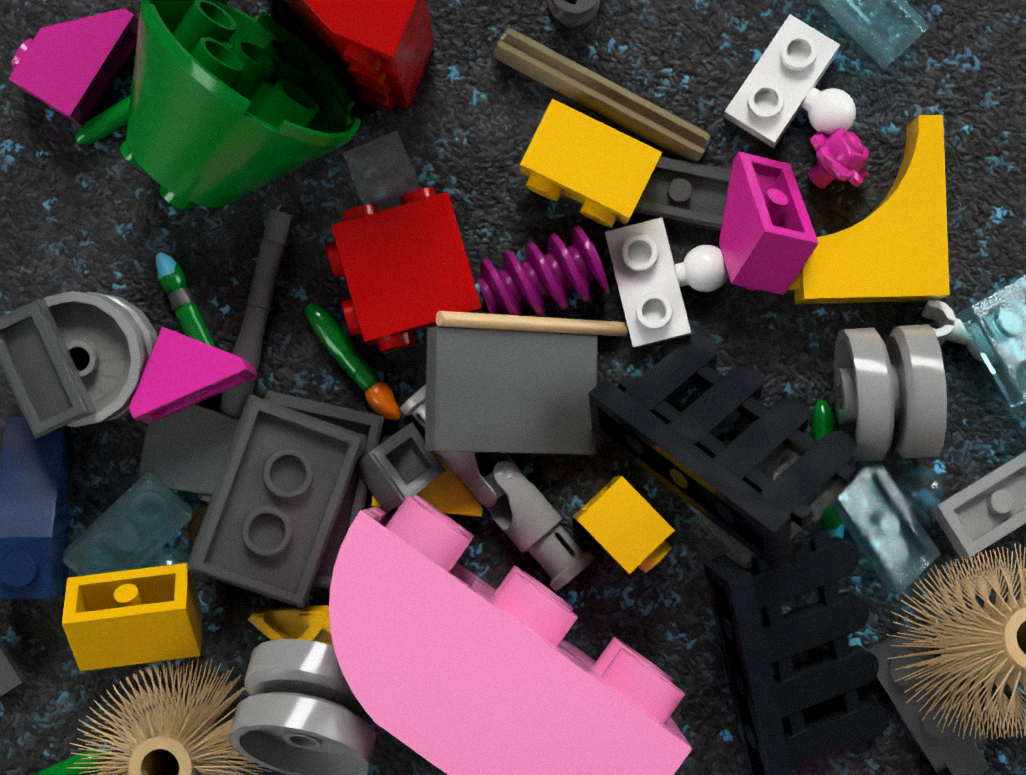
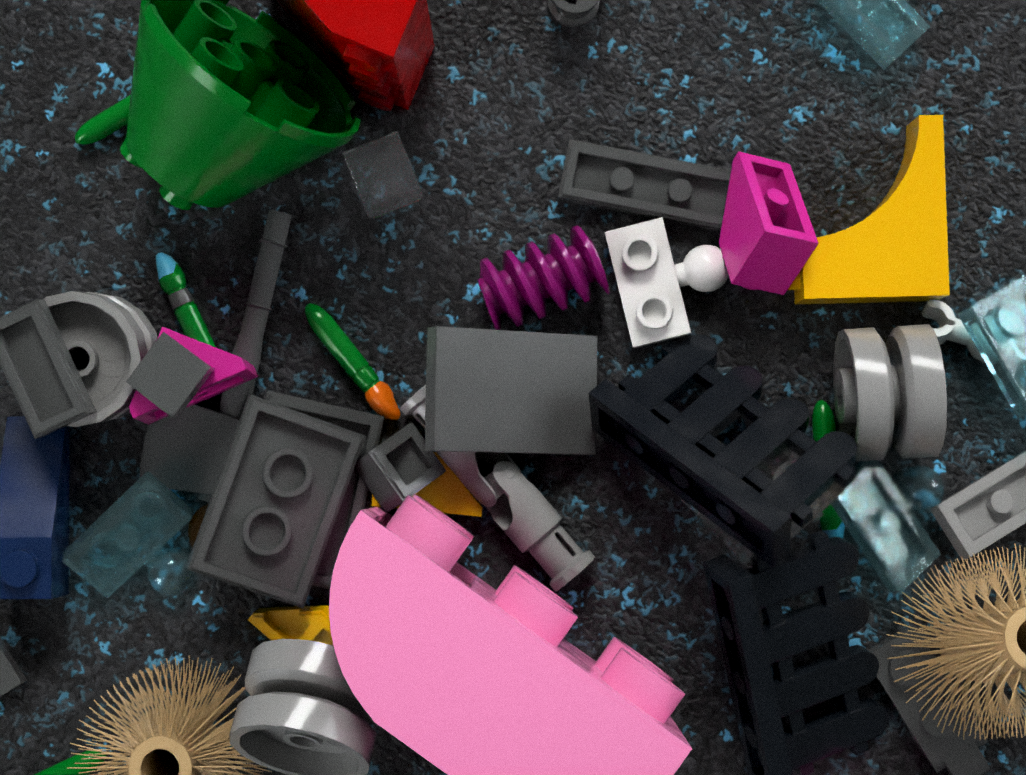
dark pink slope [9,8,139,126] -> none
yellow brick [62,563,203,671] -> none
red brick [325,187,483,353] -> none
tan axle [436,311,628,337] -> none
dark tan axle [494,28,711,163] -> none
yellow brick [520,99,662,228] -> none
yellow brick [573,476,675,574] -> none
white plate [724,14,856,148] -> none
dark pink plant [808,128,869,189] -> none
none -> dark grey slope [126,332,214,419]

